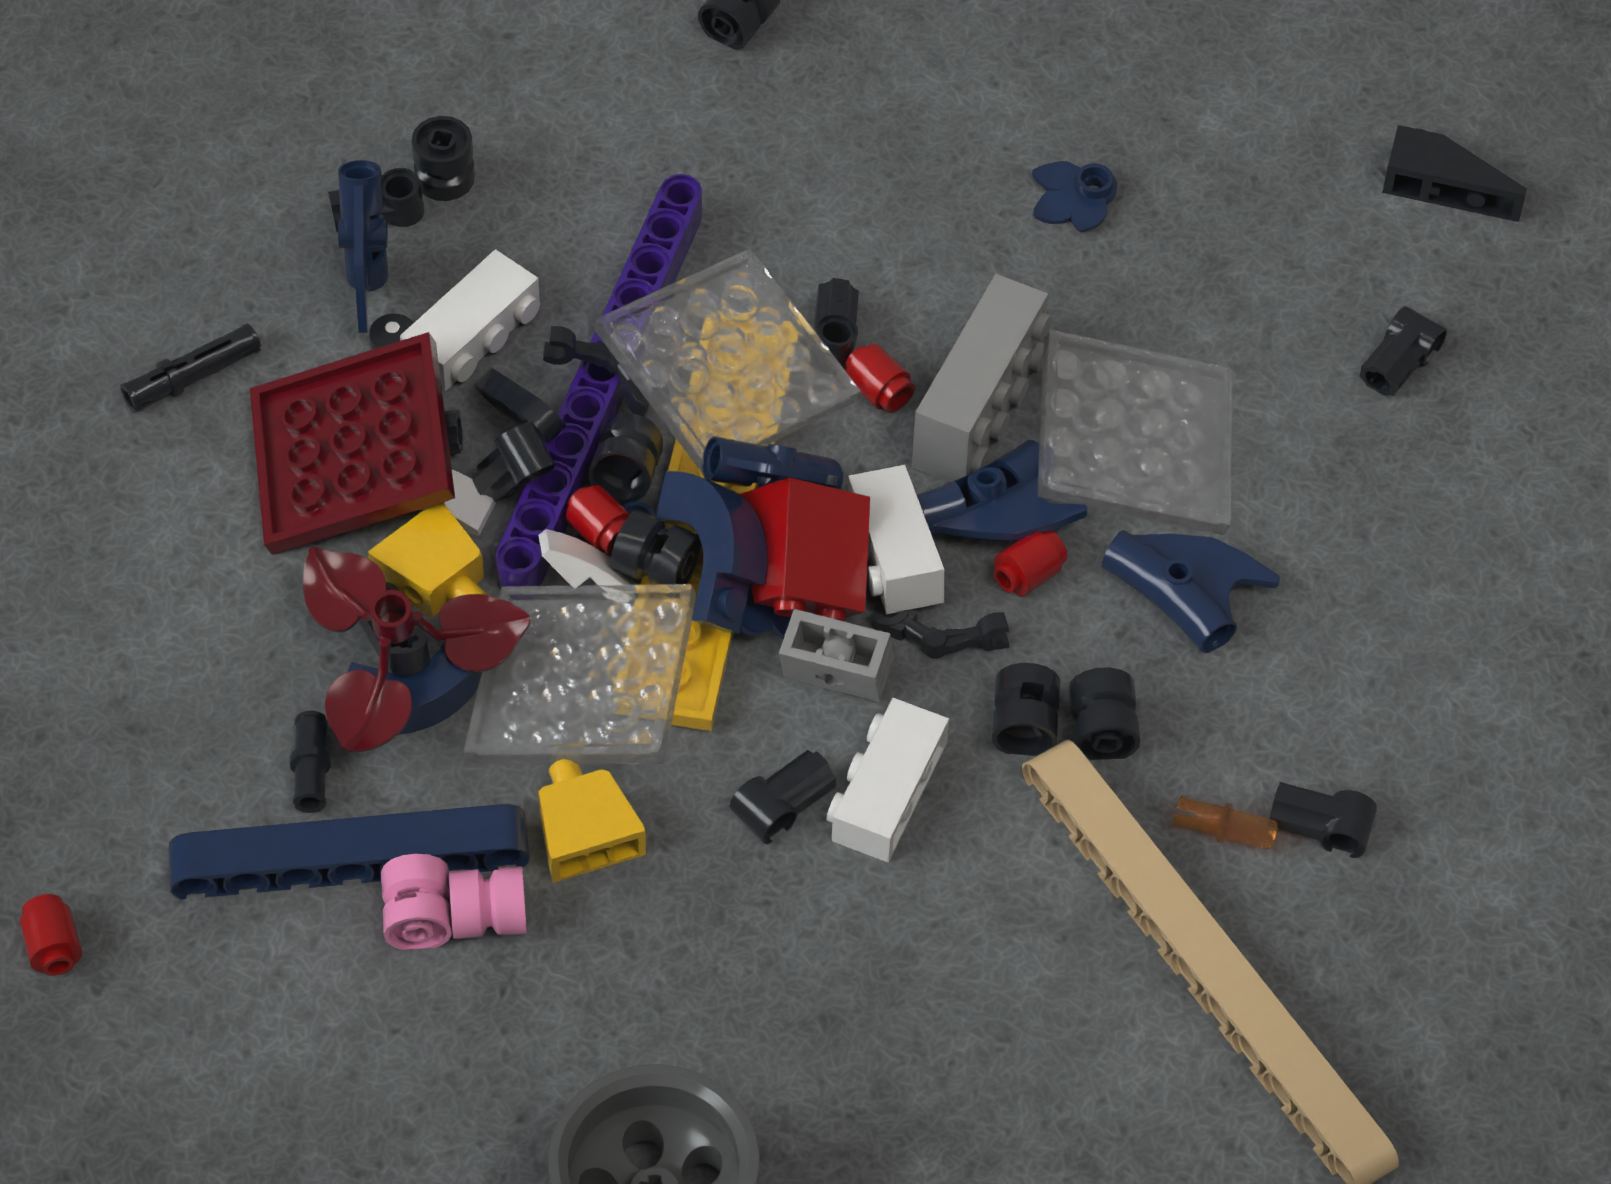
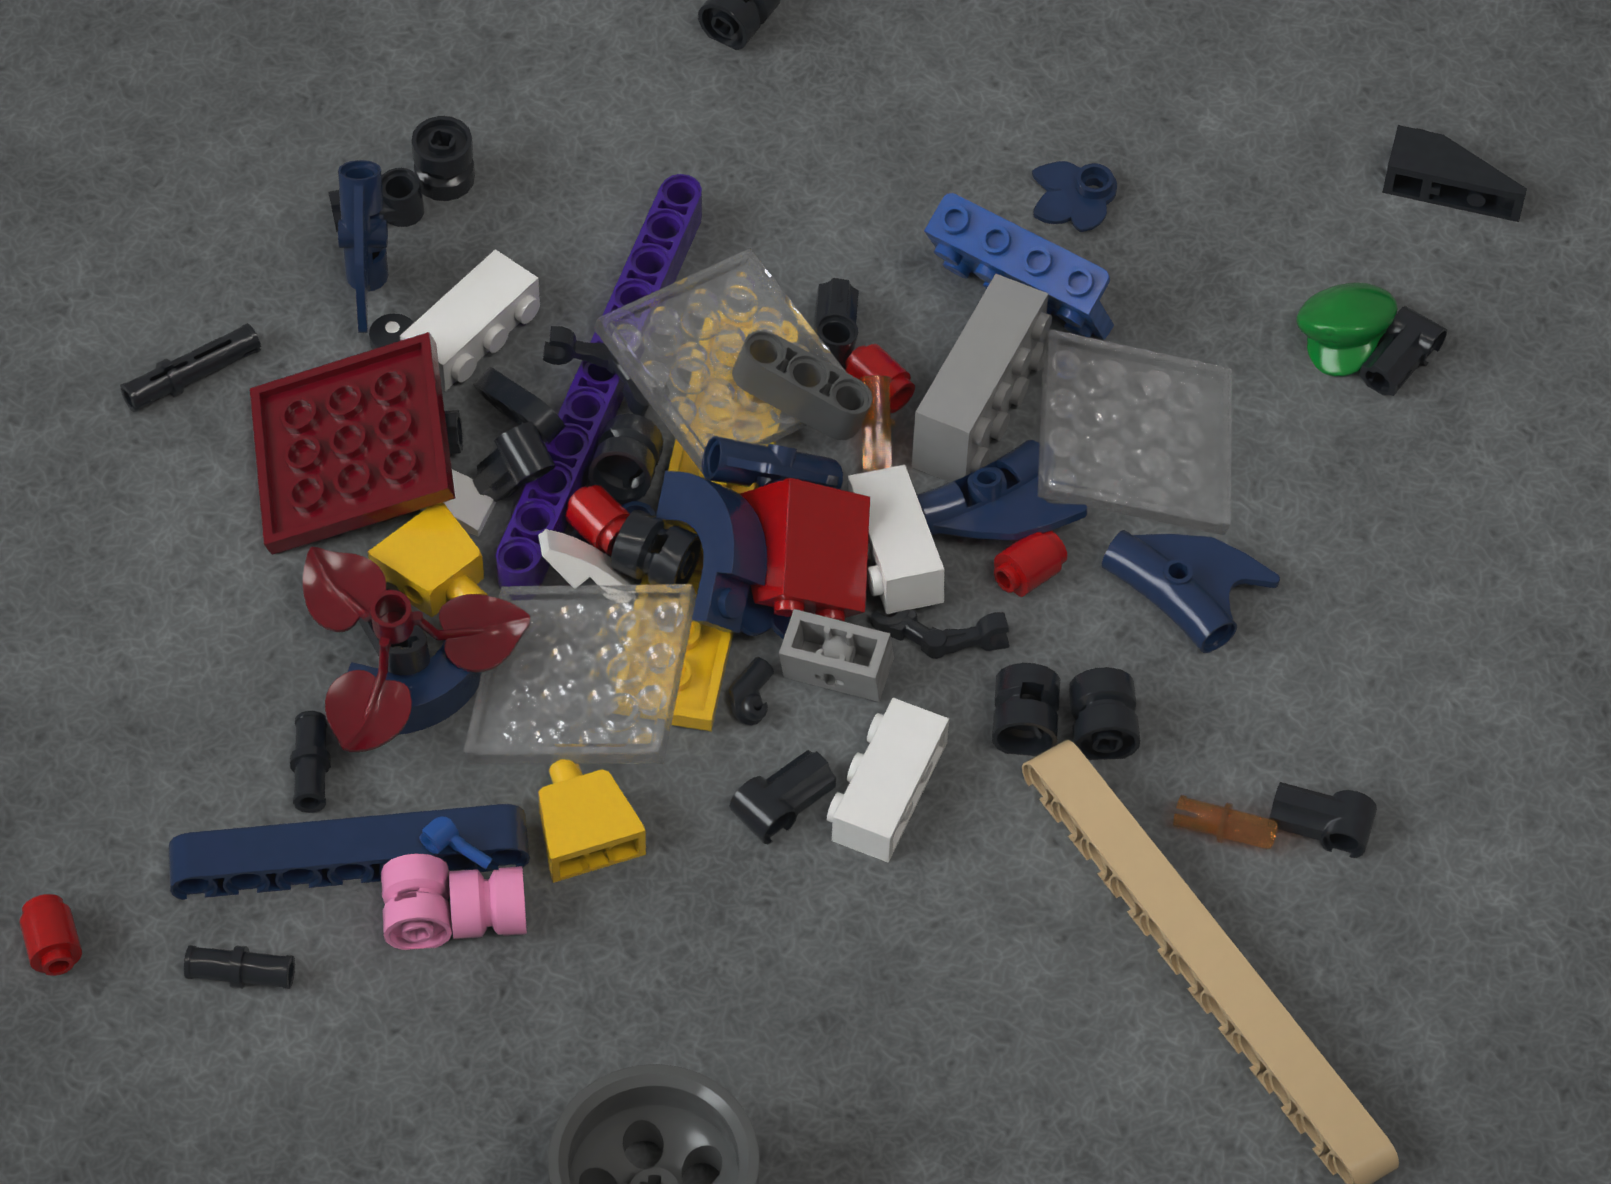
none -> black pin [184,945,295,989]
none -> blue hand [419,816,493,870]
none -> black arm [728,657,774,725]
none -> dark grey beam [732,331,873,440]
none -> clear orange axle [860,375,896,472]
none -> blue bracket [924,193,1114,340]
none -> green piece [1296,282,1398,376]

